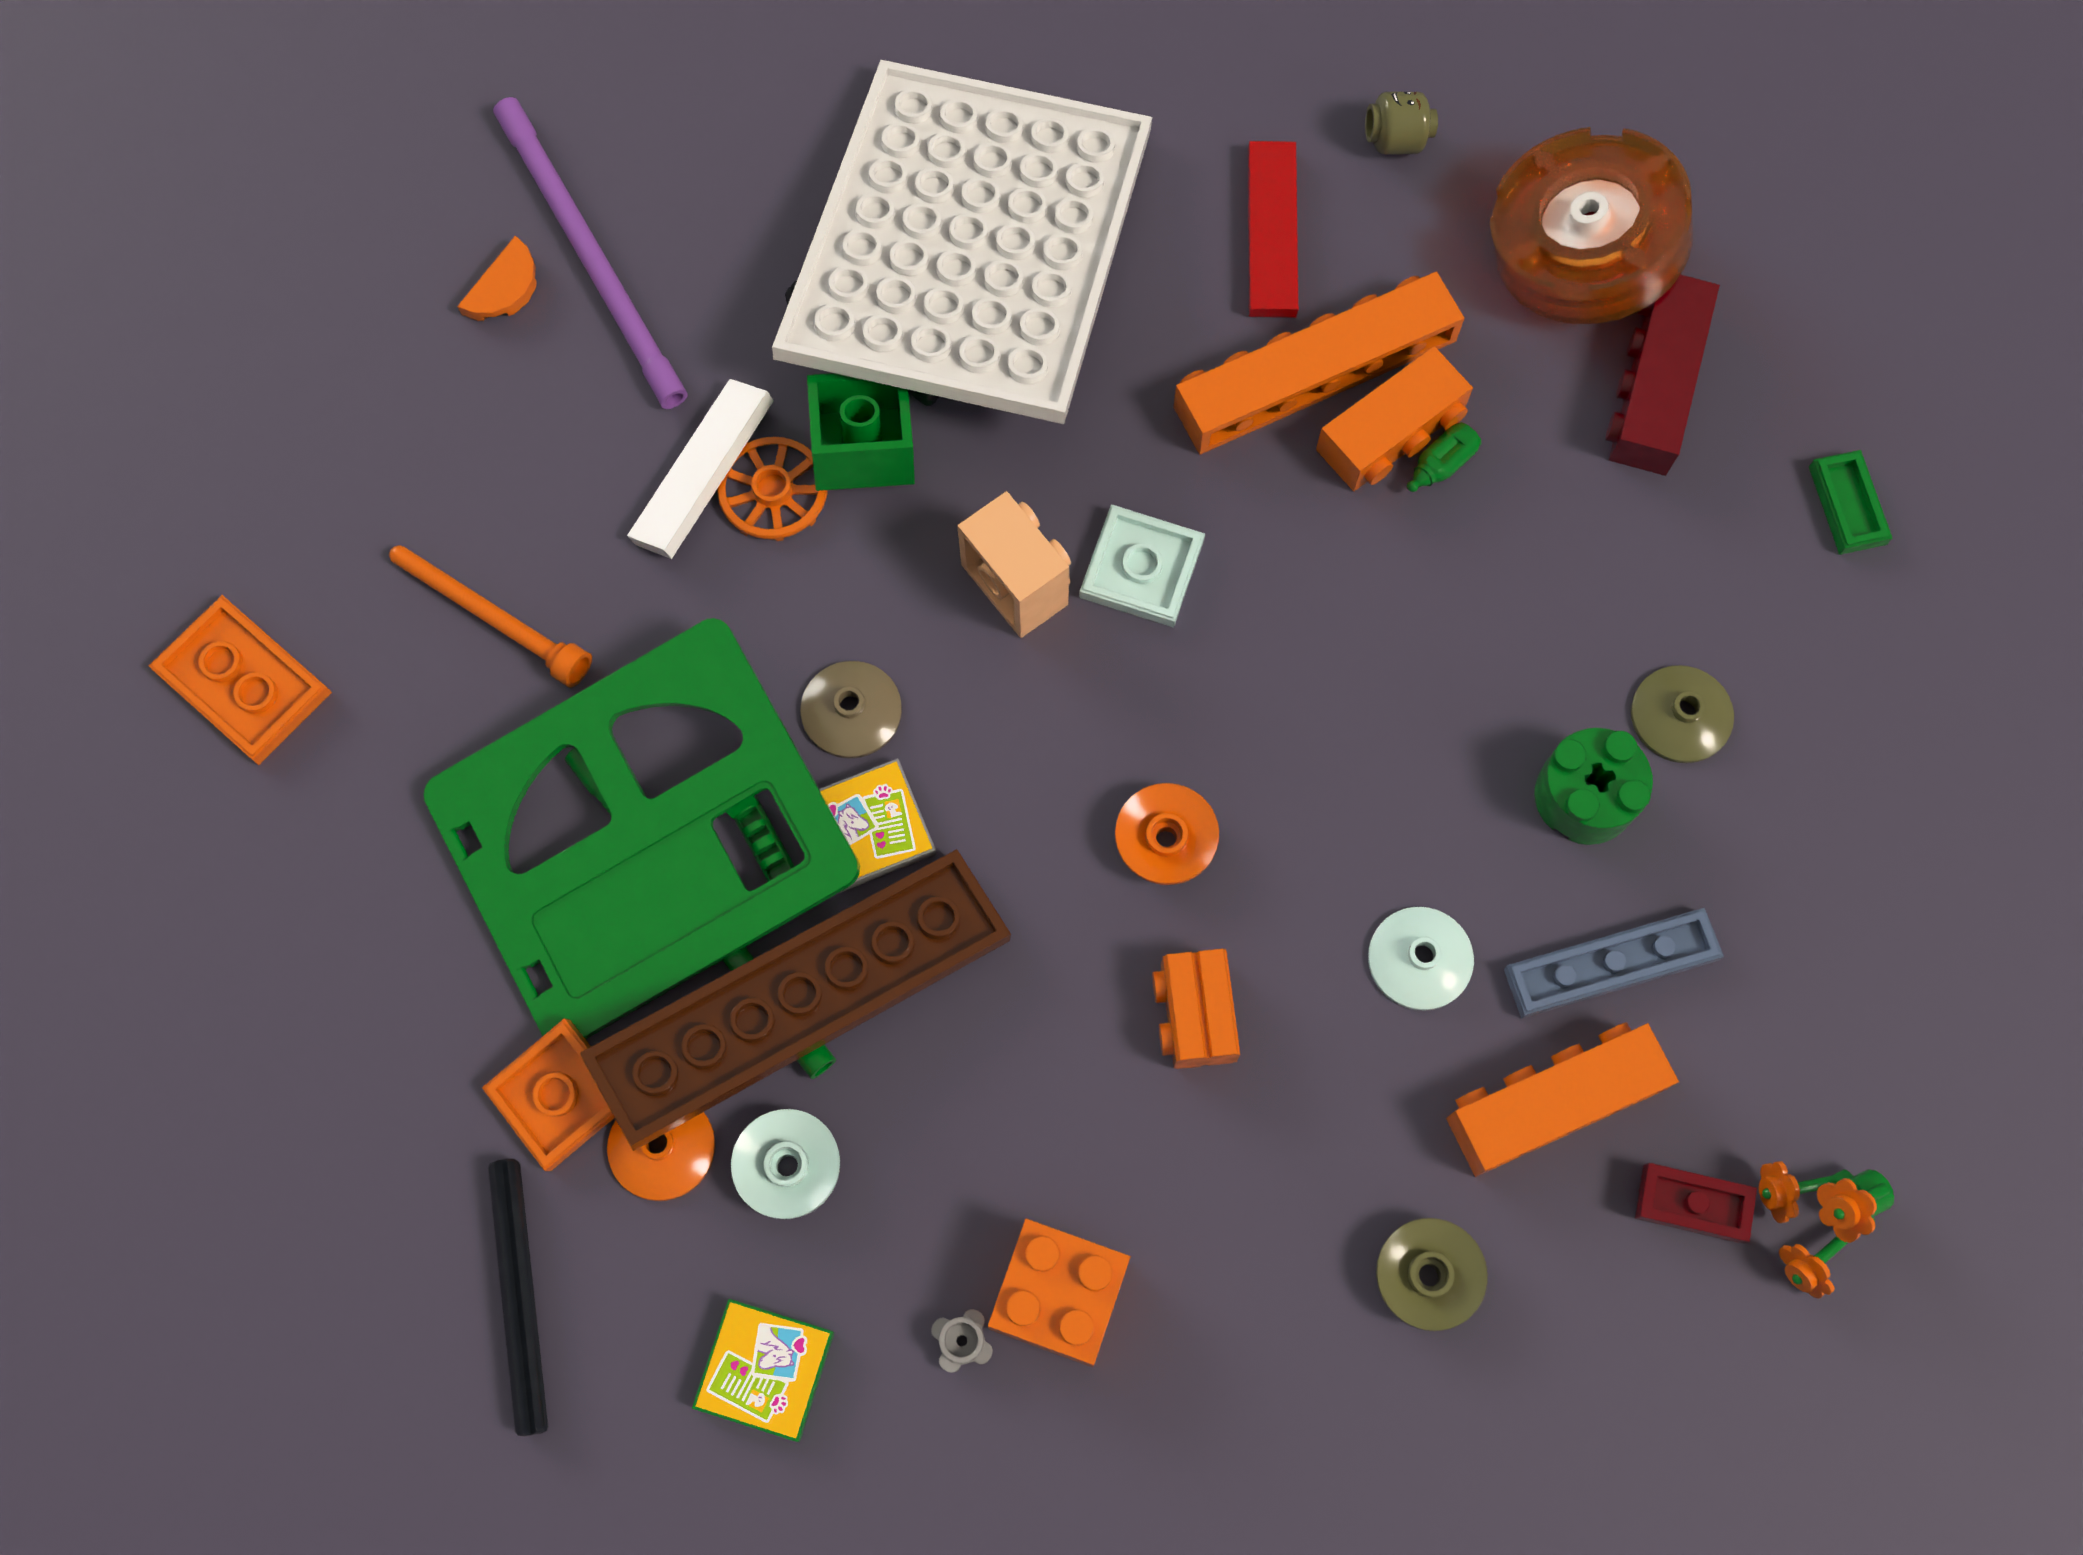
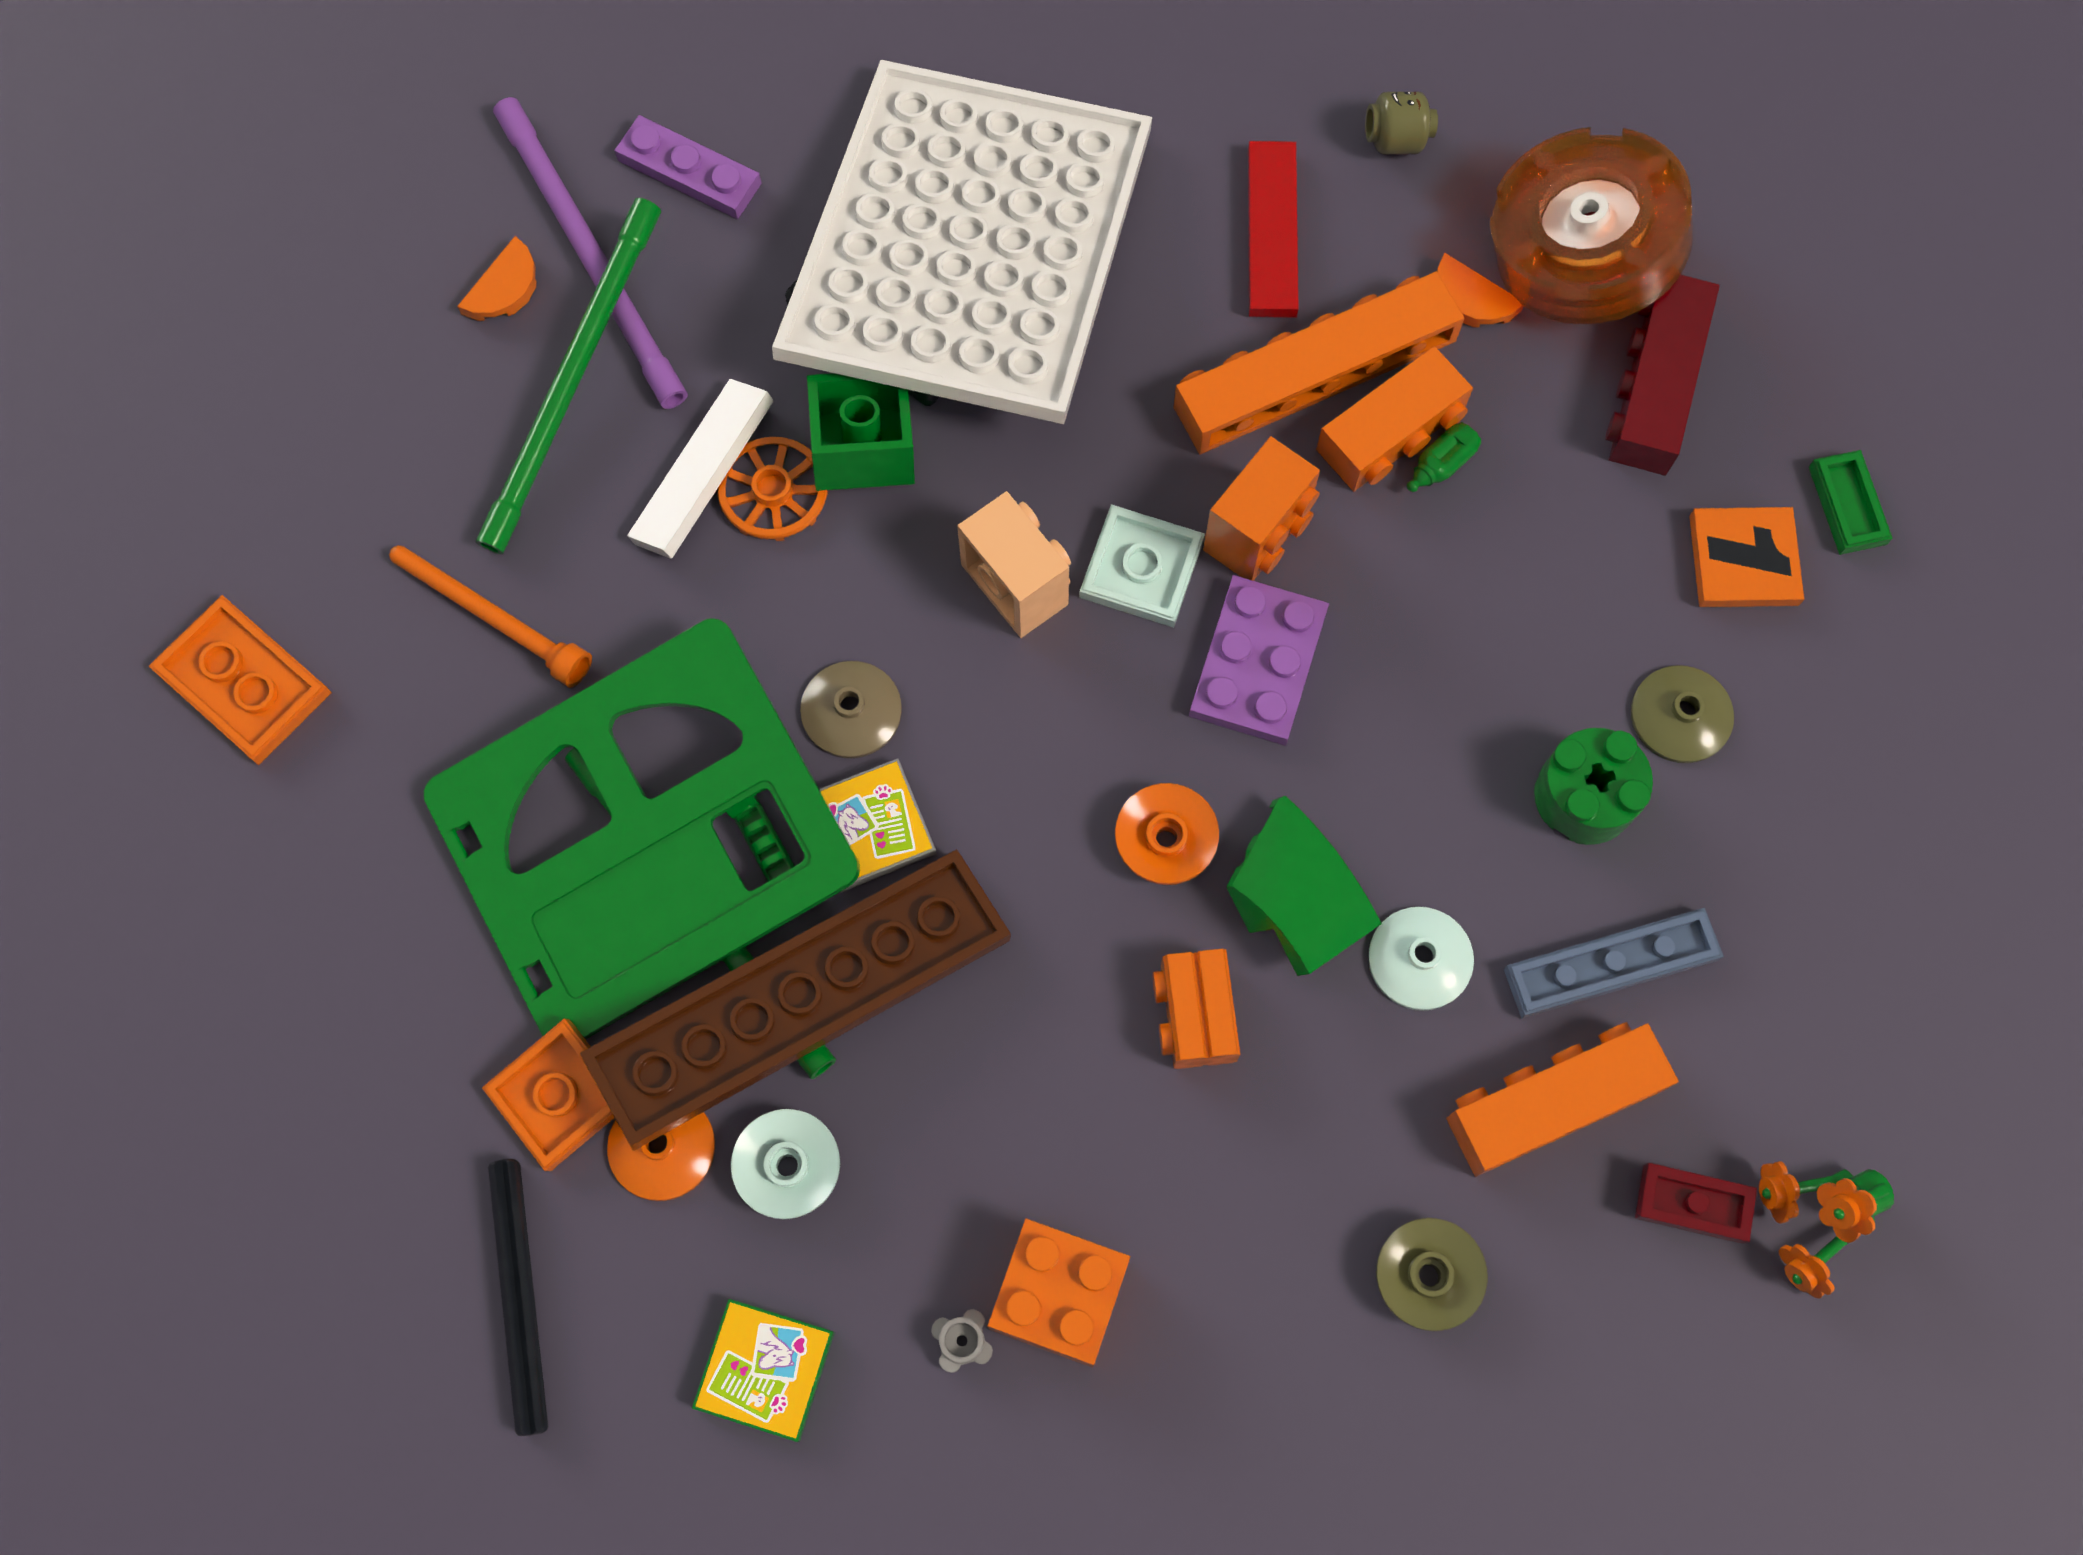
none -> green piece [475,198,662,554]
none -> medium lavender plate [614,115,762,220]
none -> medium lavender plate [1189,575,1329,746]
none -> orange brick [1203,436,1320,581]
none -> green slope [1226,796,1382,976]
none -> orange tile [1437,253,1525,327]
none -> orange tile [1689,507,1804,607]

